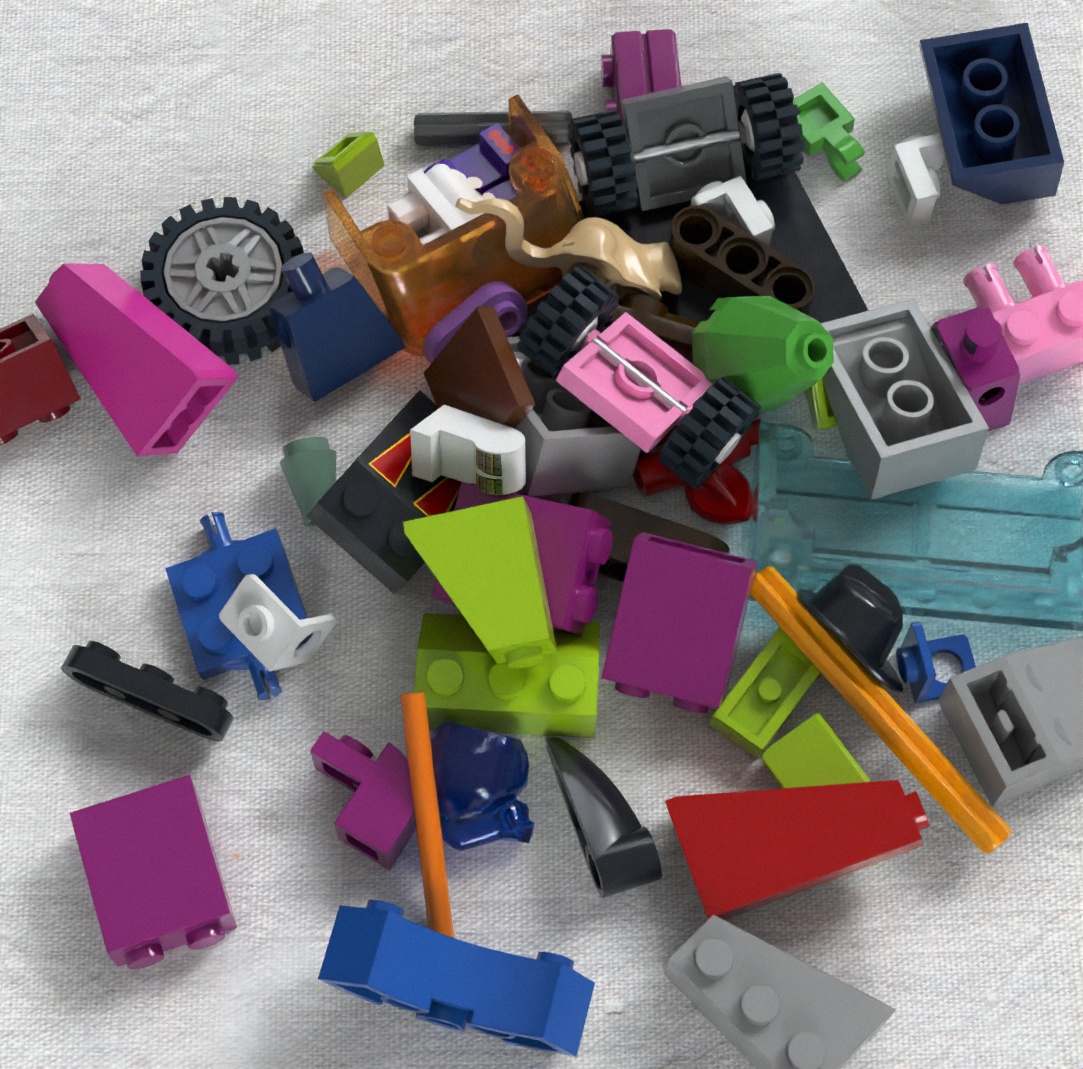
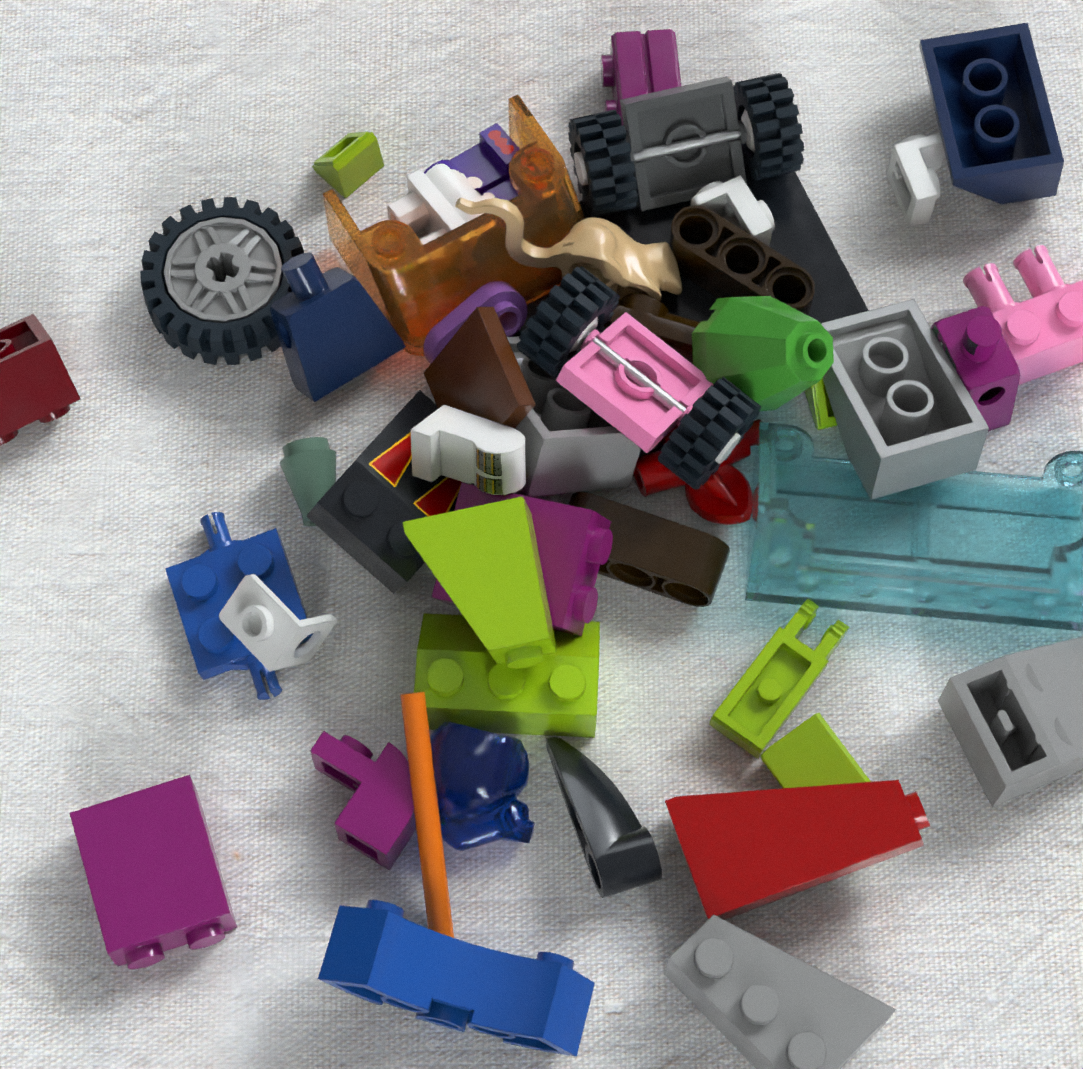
dark pink slope [35,263,239,456] -> none
black plate [61,641,234,742] -> none
dark grey axle [414,110,573,145] -> none
magenta brick [601,532,759,713] -> none
light orange axle [751,566,1011,854] -> none
bright green plate [793,82,865,182] -> none
black piece [796,563,904,693] -> none
blue bracket [896,621,976,704] -> none

